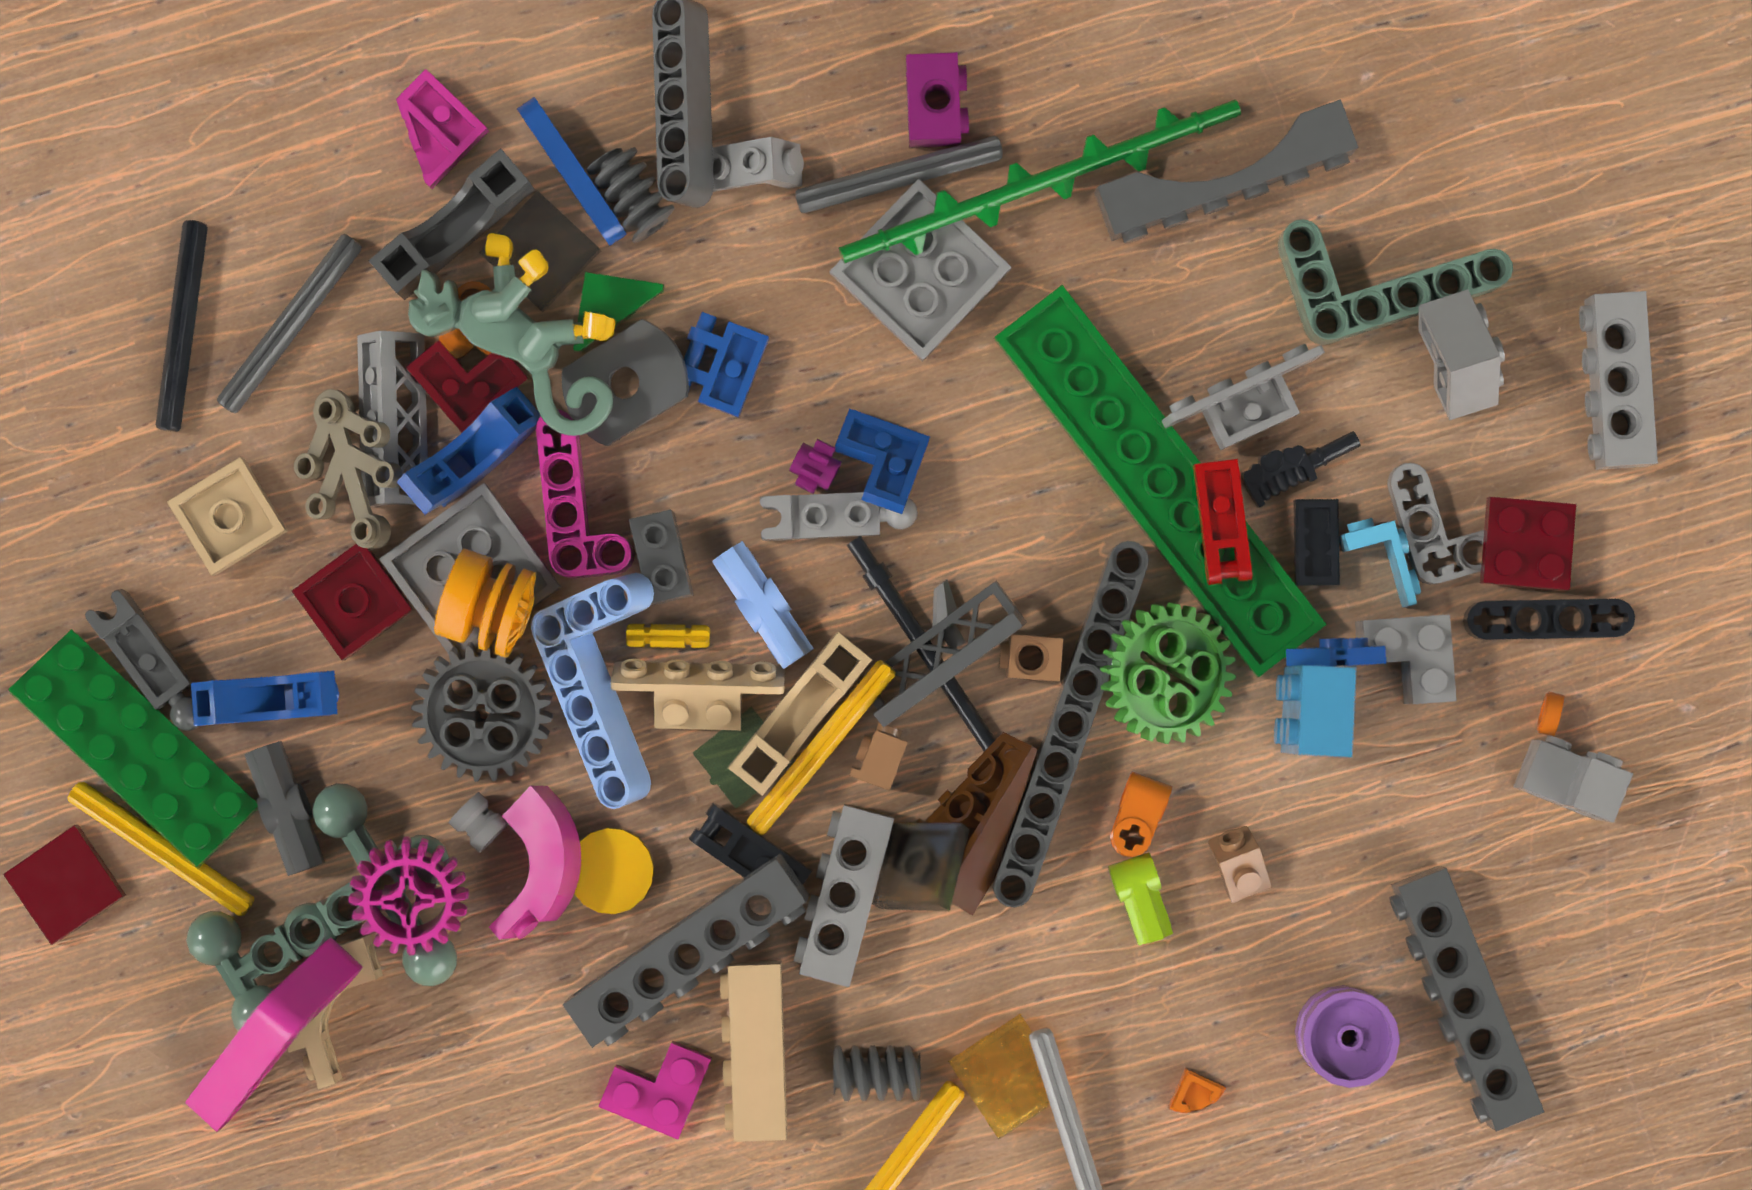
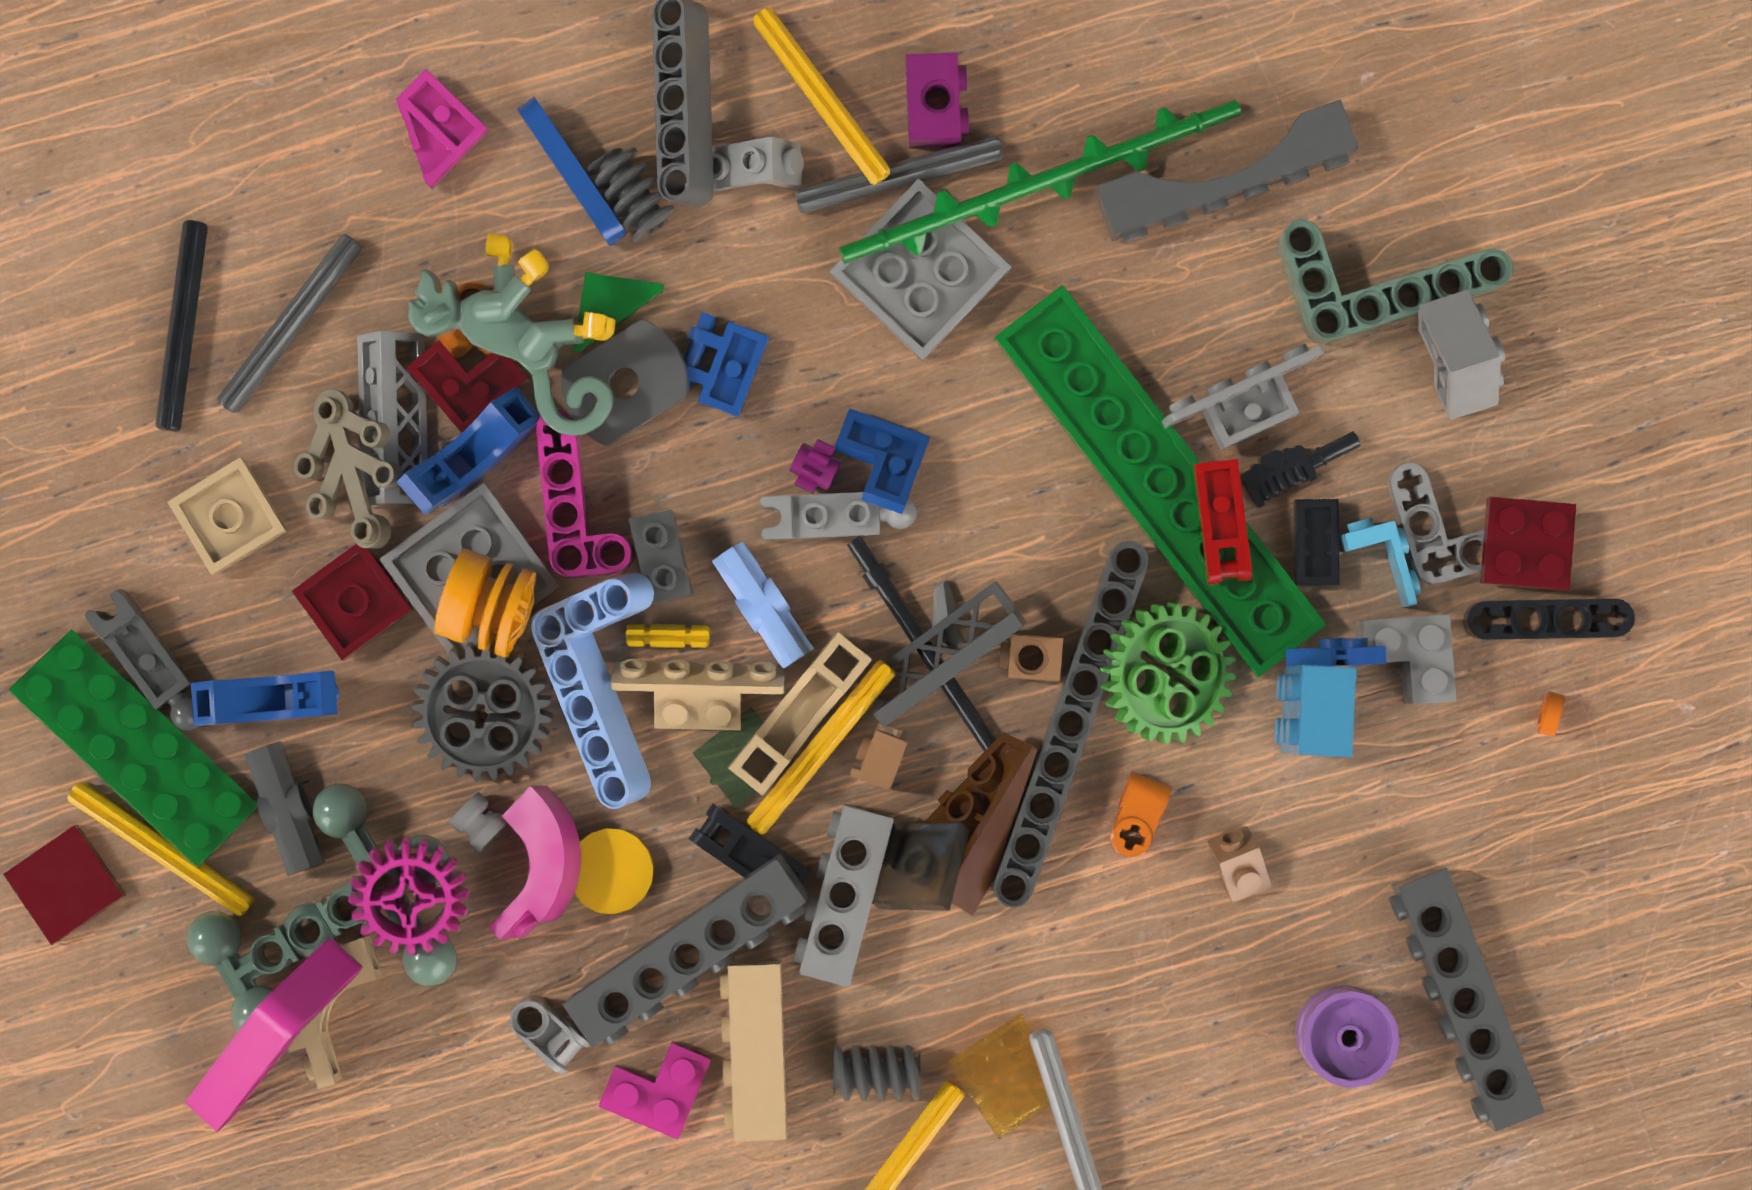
dark grey arch [368,148,535,300] -> none
clear smoke tile [479,191,601,312] -> none
lime piece [1108,852,1174,945] -> none
orange tile [1168,1068,1226,1113] -> none
light grey brick [1513,735,1633,823] -> none
light grey brick [1579,291,1658,470] -> none
none -> light grey piece [510,995,590,1075]
none -> yellow axle [753,7,890,185]

